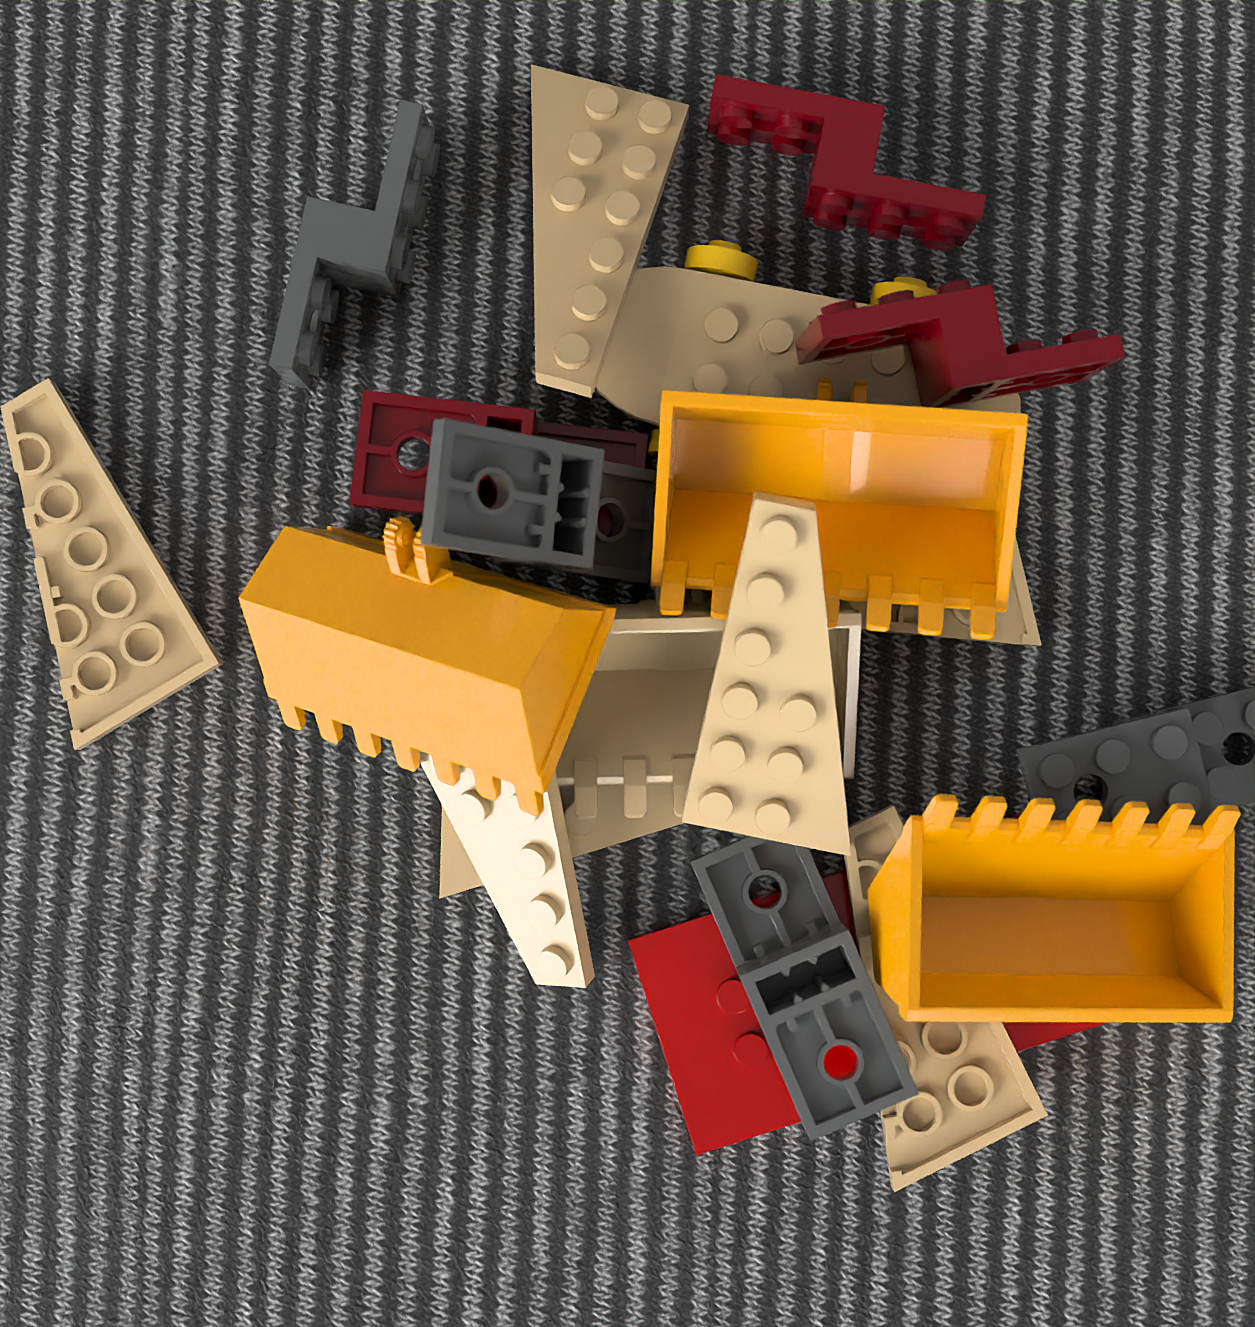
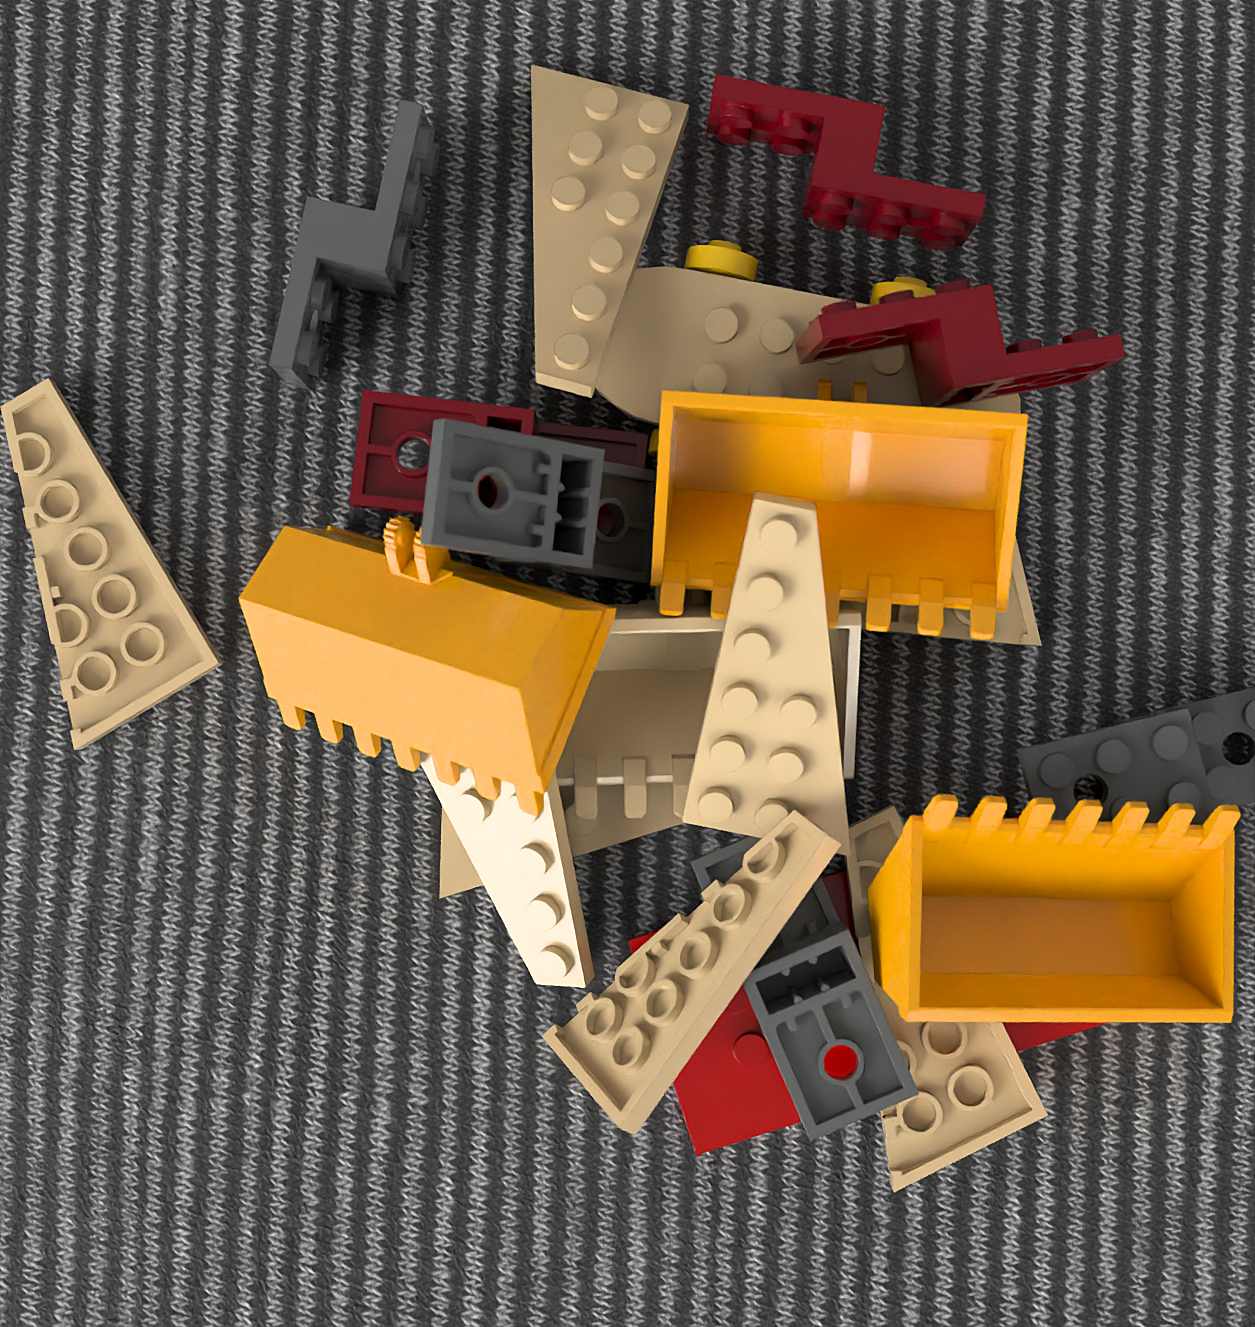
none -> tan wing [542,809,841,1135]

